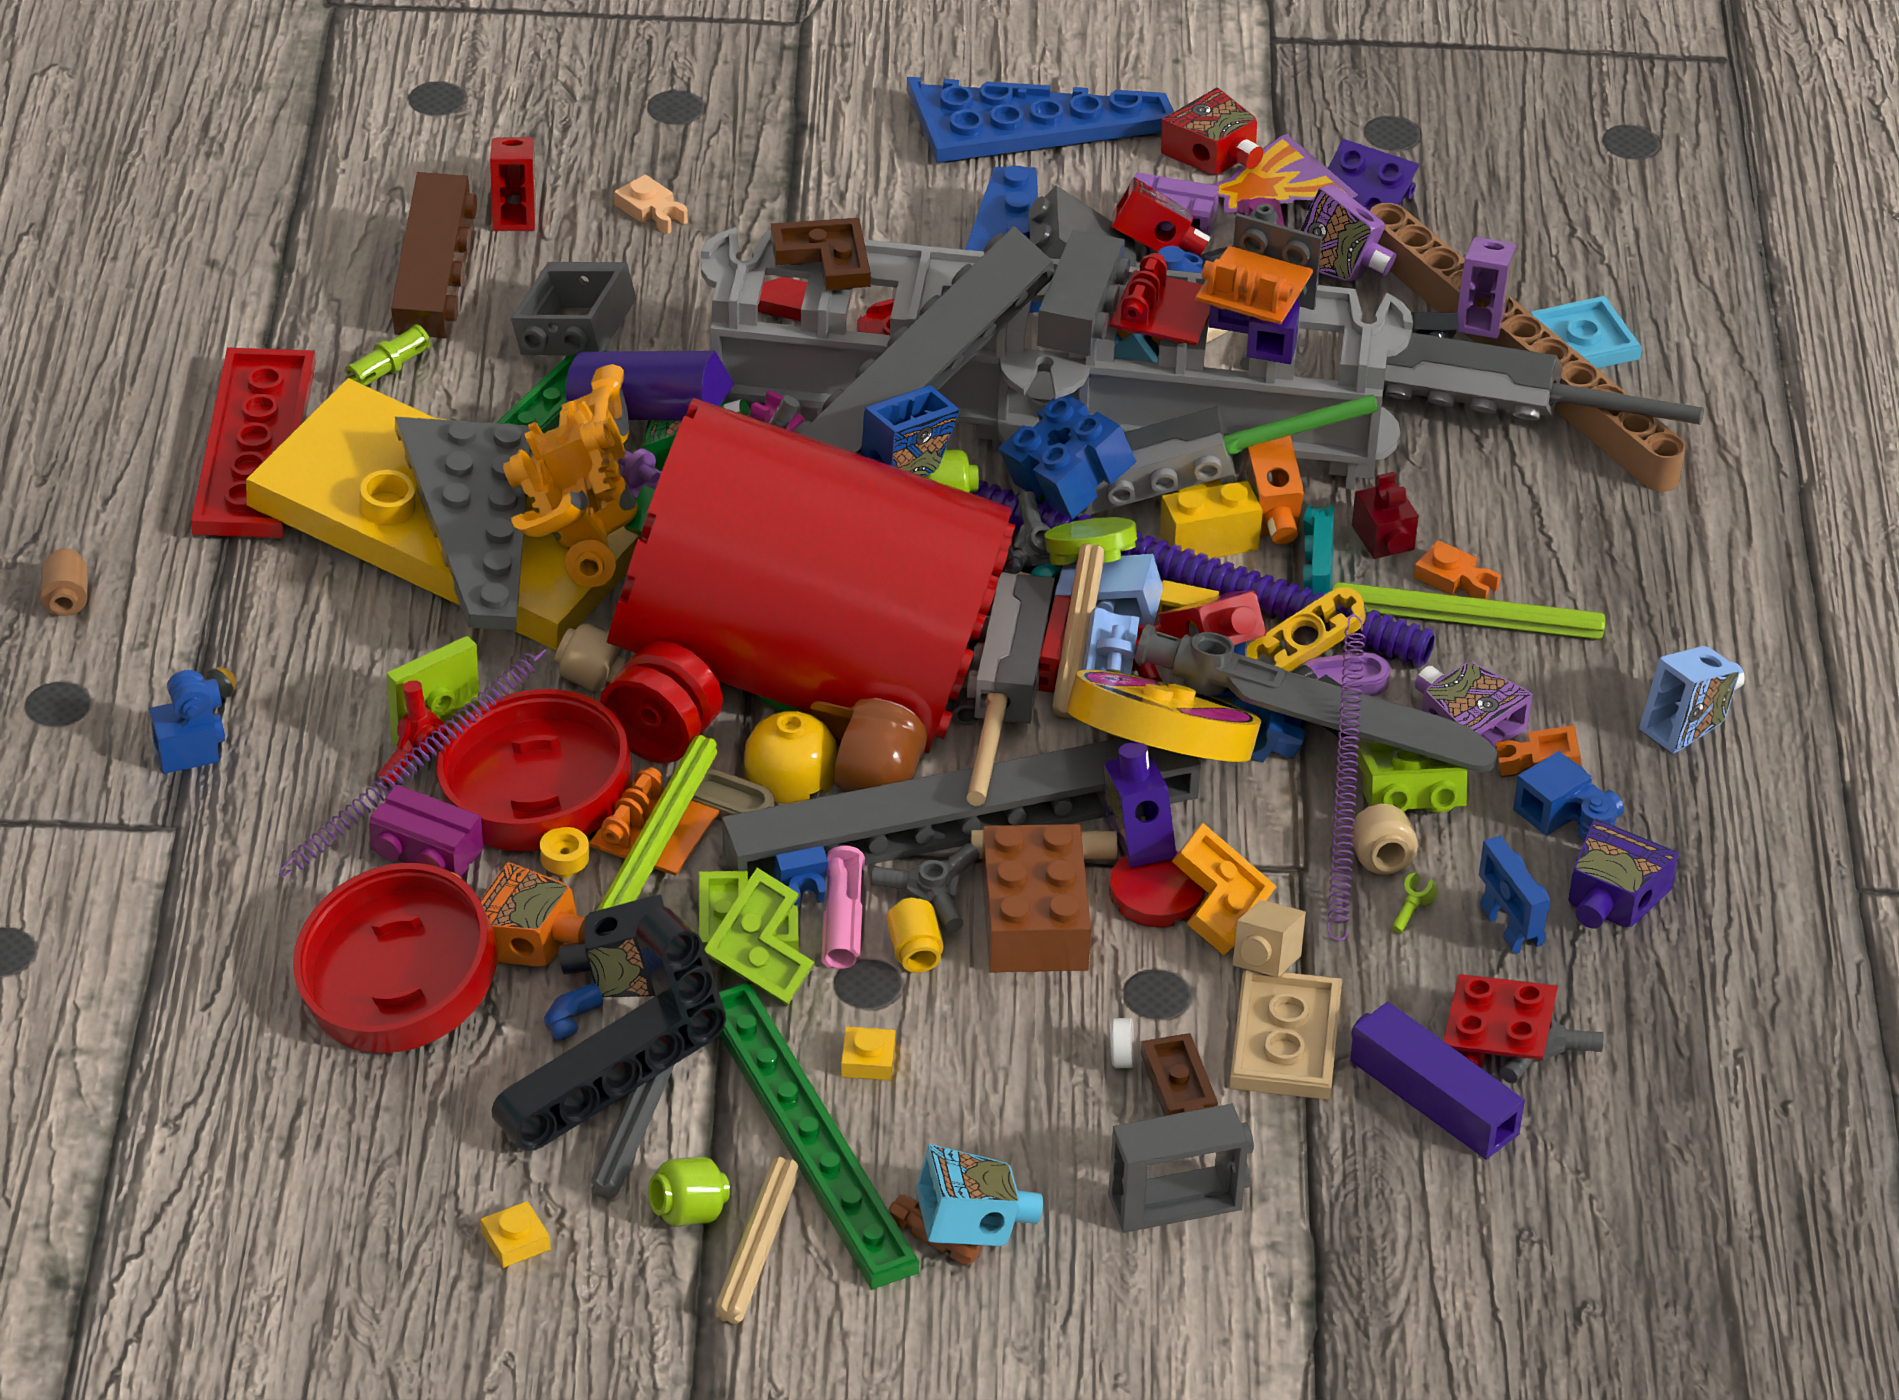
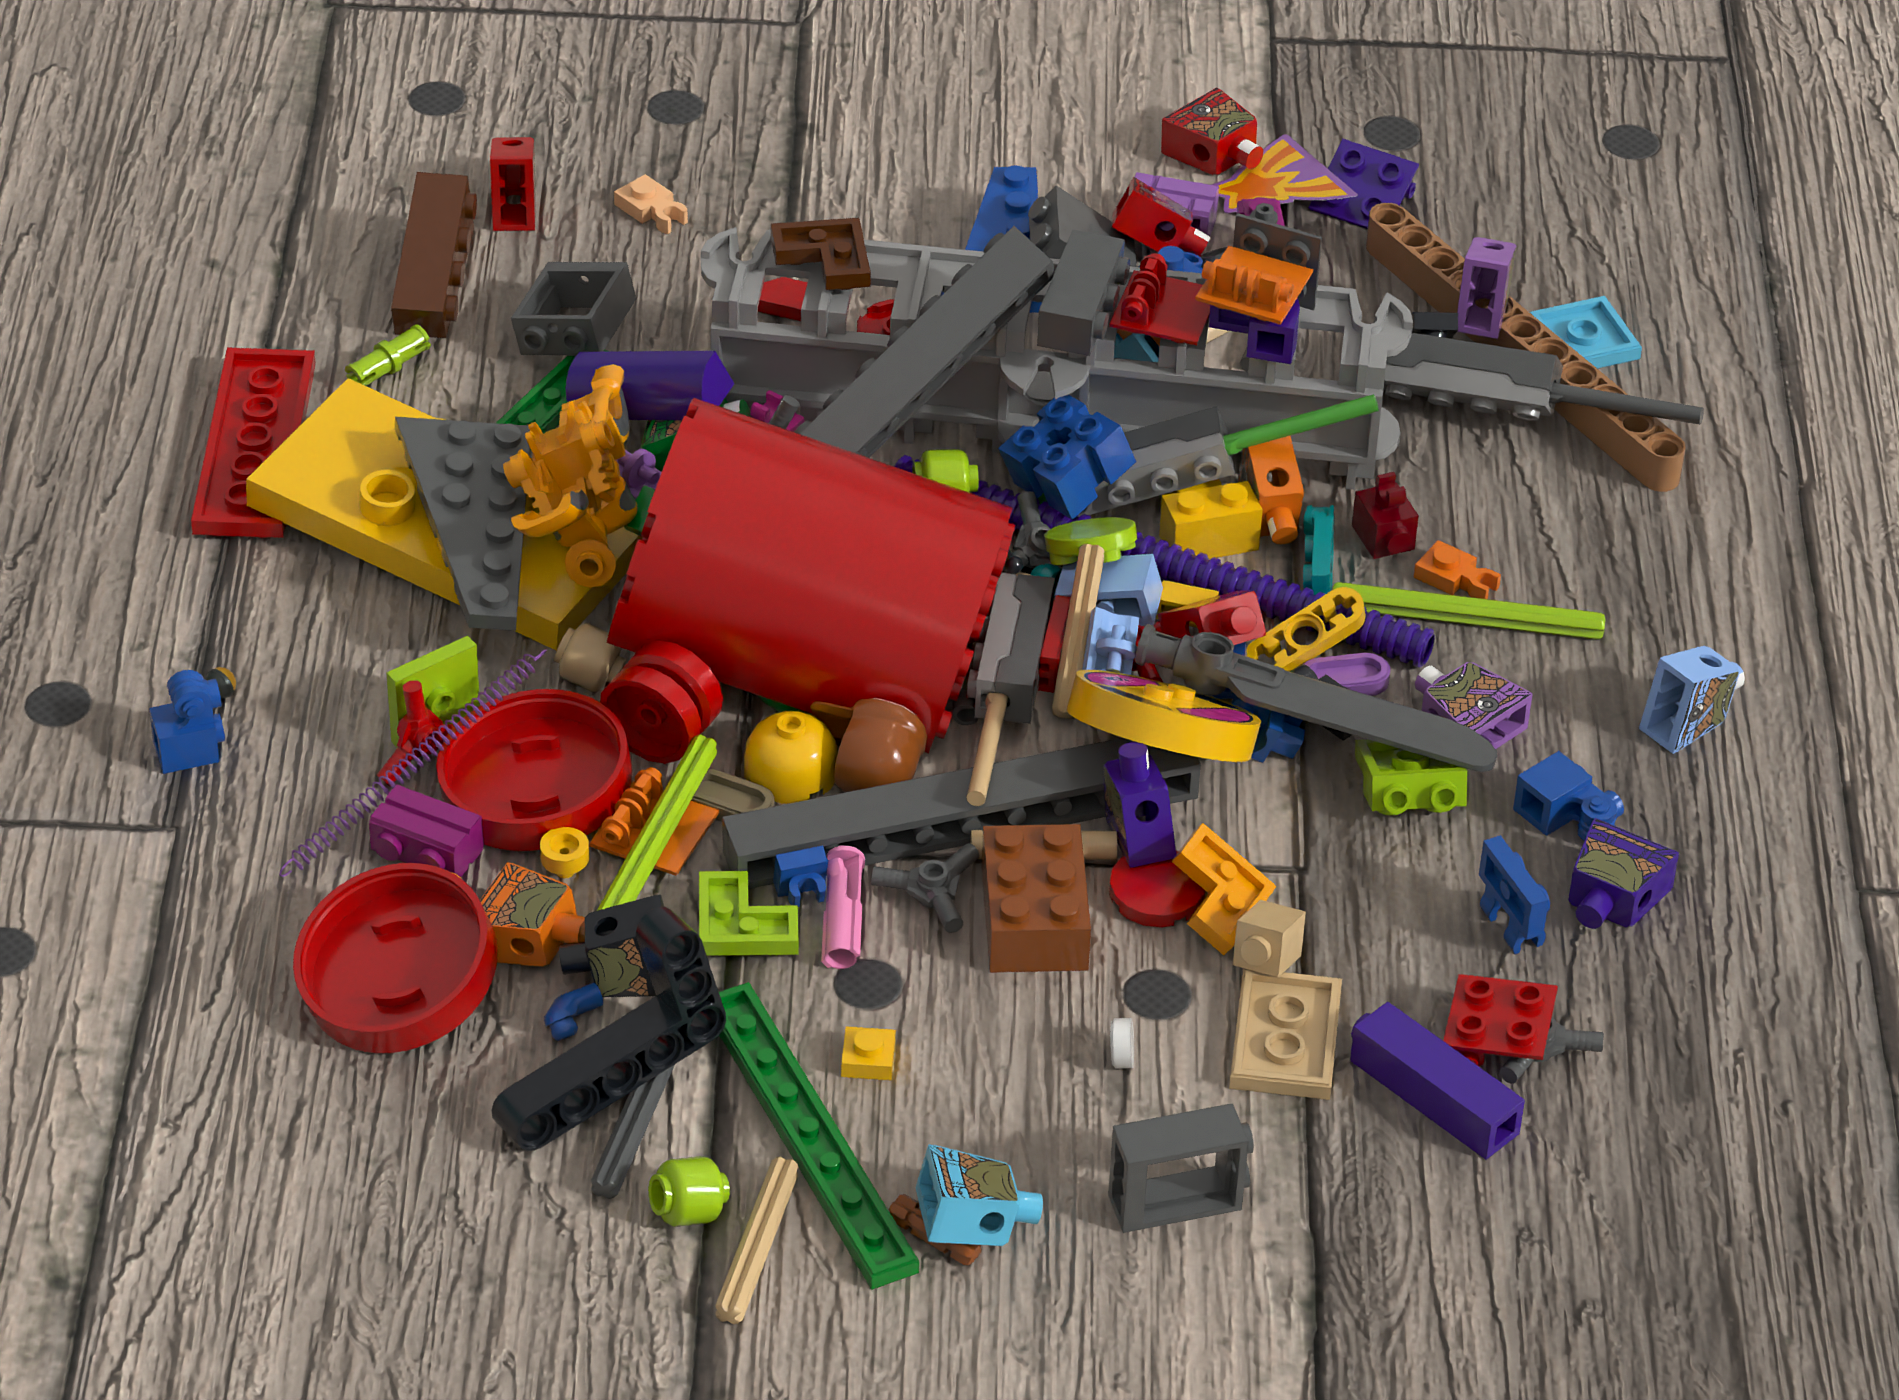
medium nougat brick [40,549,88,616] -> none
yellow plate [480,1201,551,1268] -> none
lime plate [705,868,814,1006] -> none
blue torso [861,385,960,476] -> none
yellow brick [886,898,944,973] -> none
blue wing [906,76,1174,162] -> none
reddish brown hinge [1140,1033,1218,1116] -> none
torso [1300,184,1396,281] -> none
medium lavender piece [1327,614,1365,941] -> none
tan head [1349,803,1418,875] -> none
lime hand [1391,873,1439,934] -> none
orange plate [1496,725,1582,776] -> none

